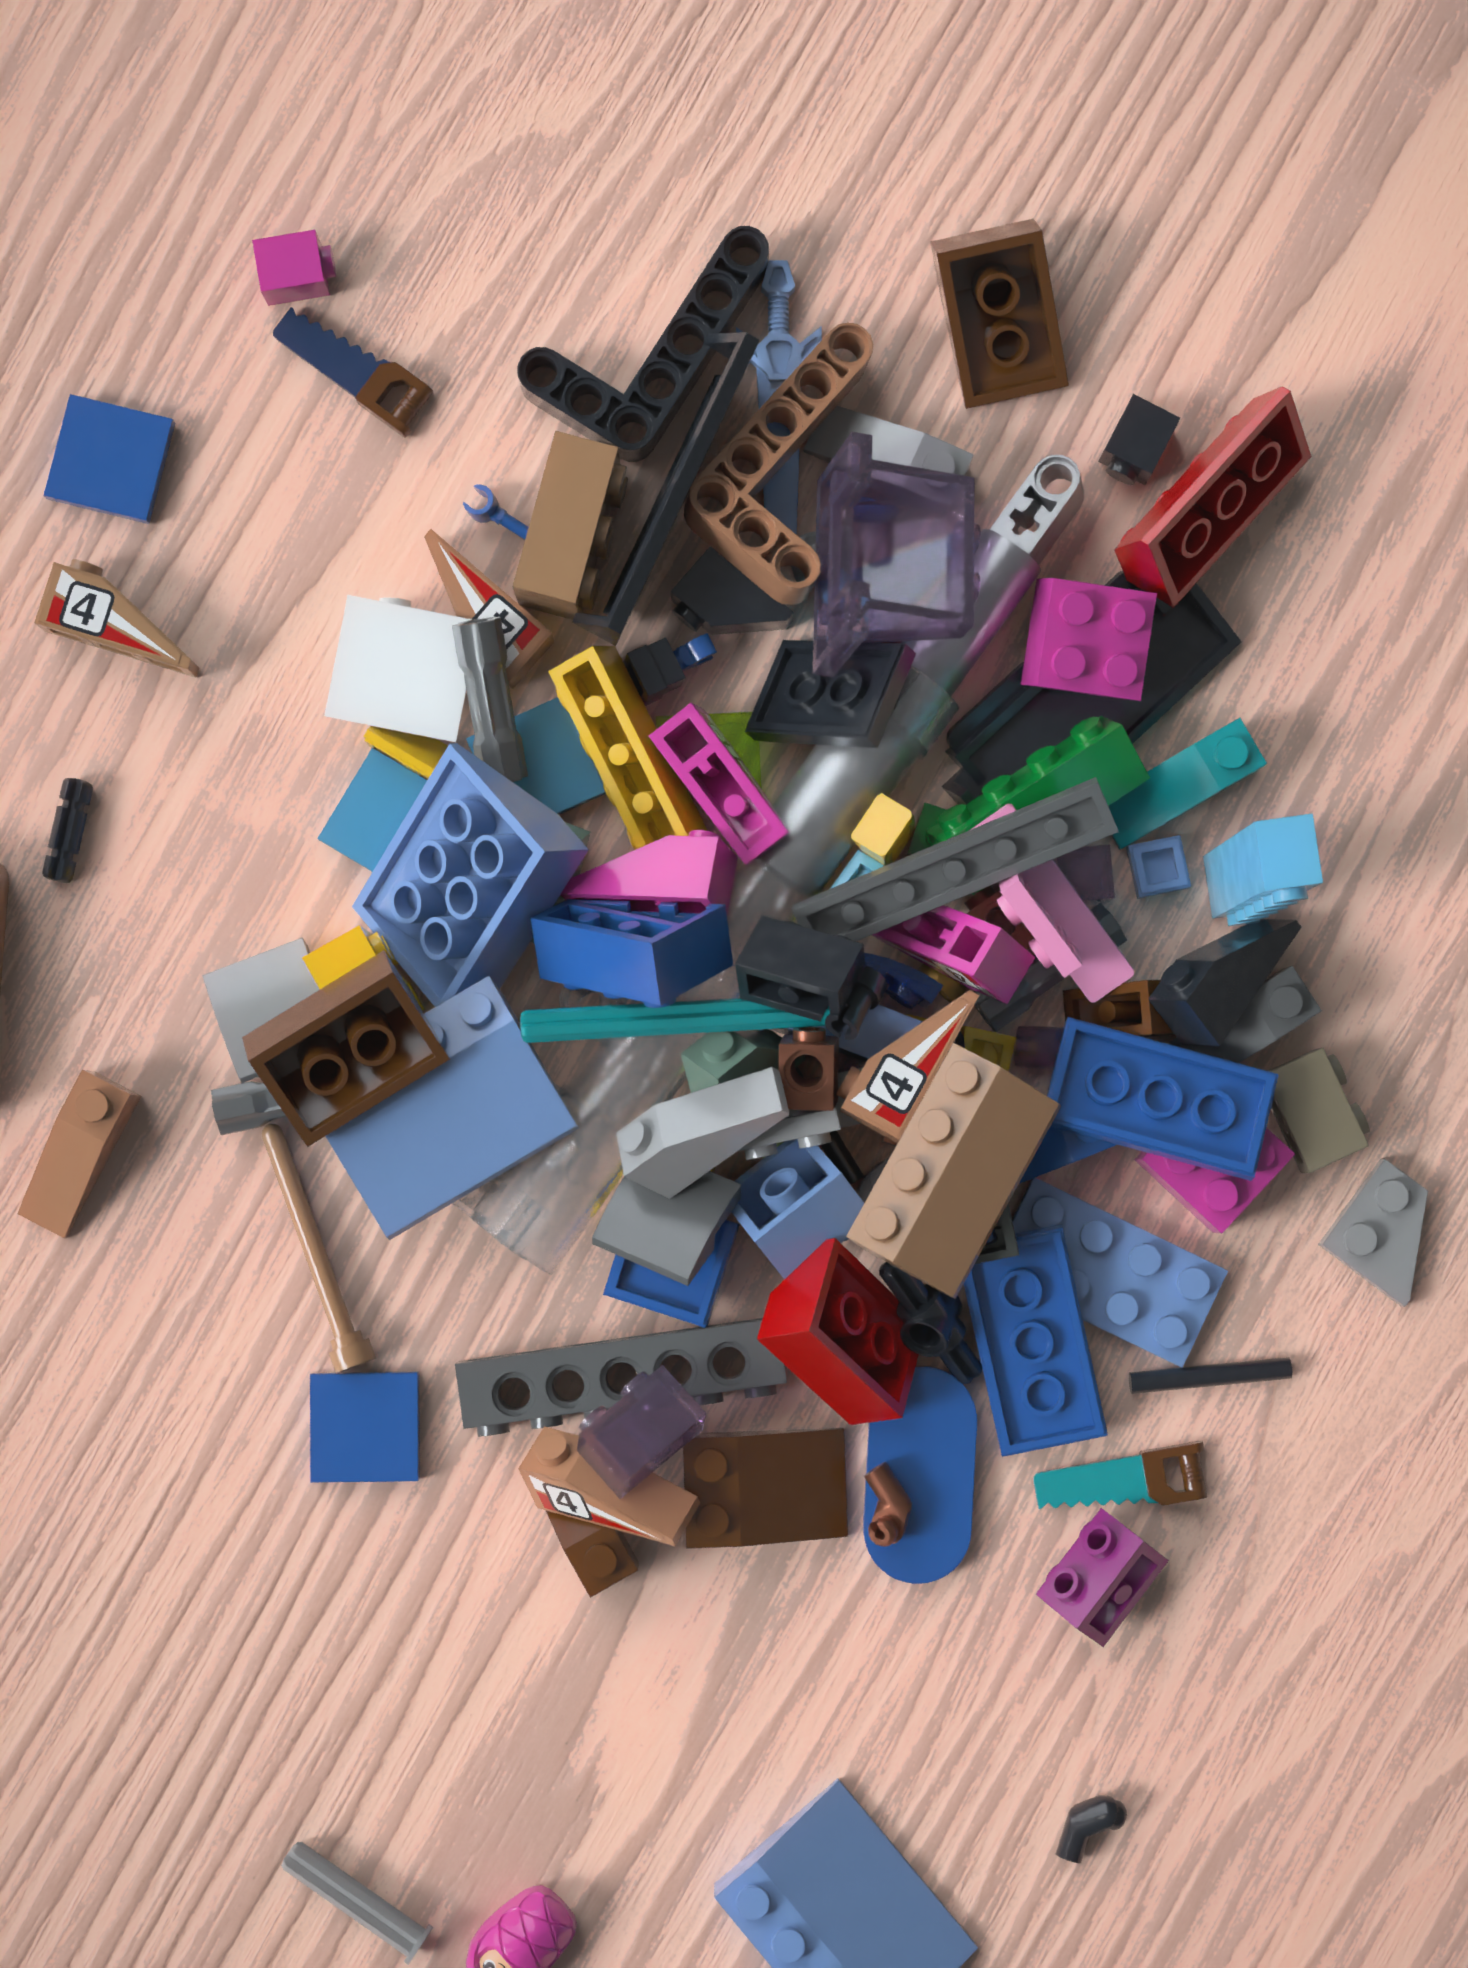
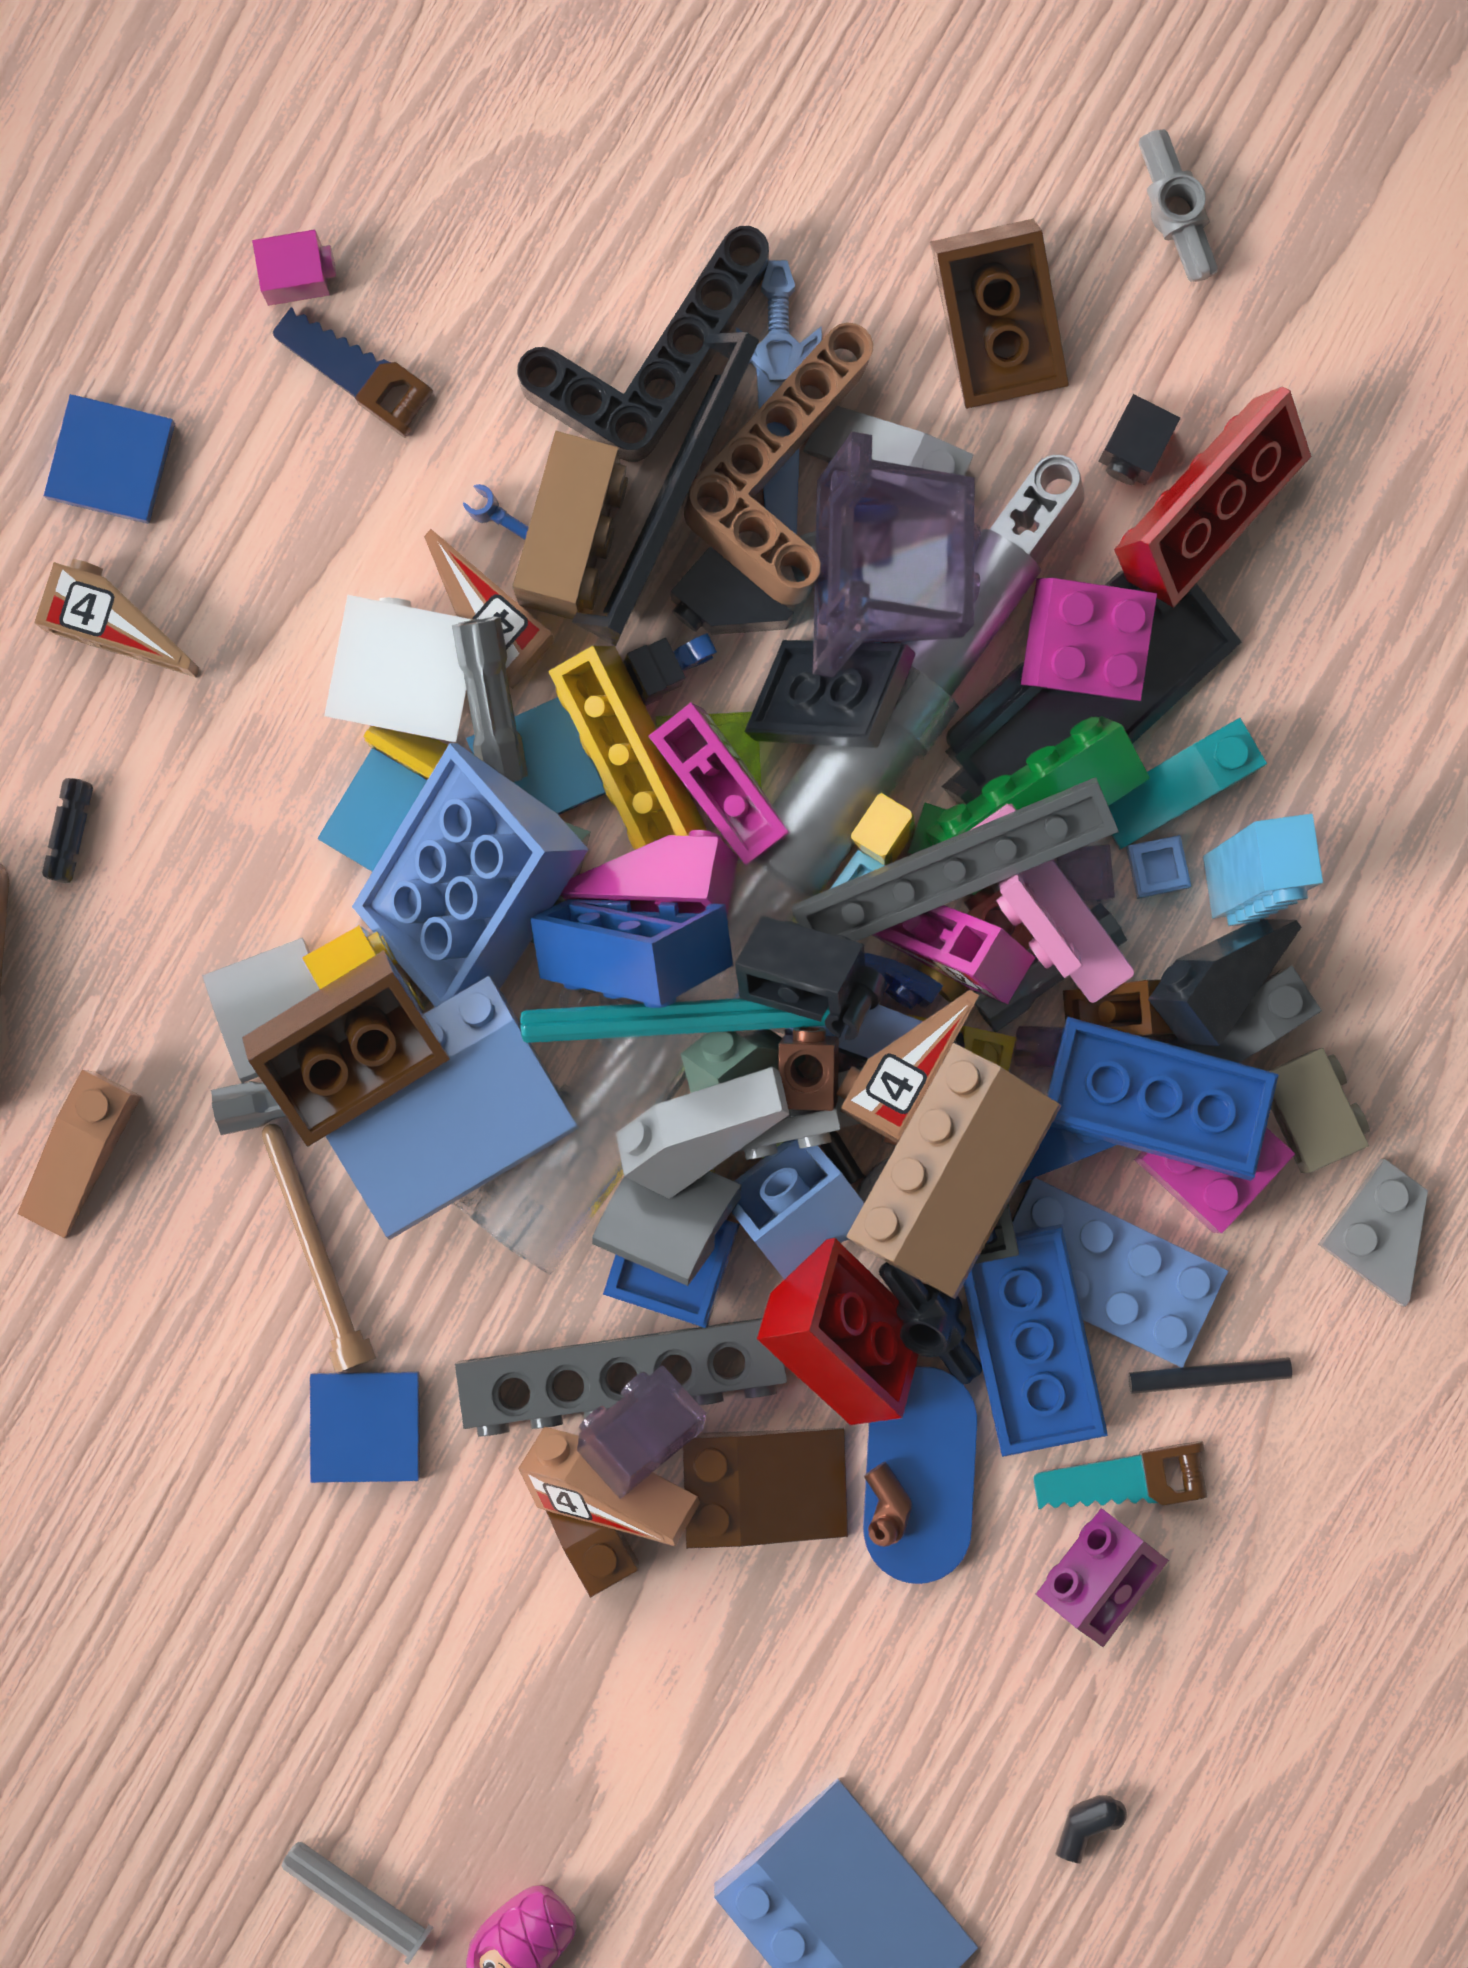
none -> light grey axle [1138,129,1218,282]

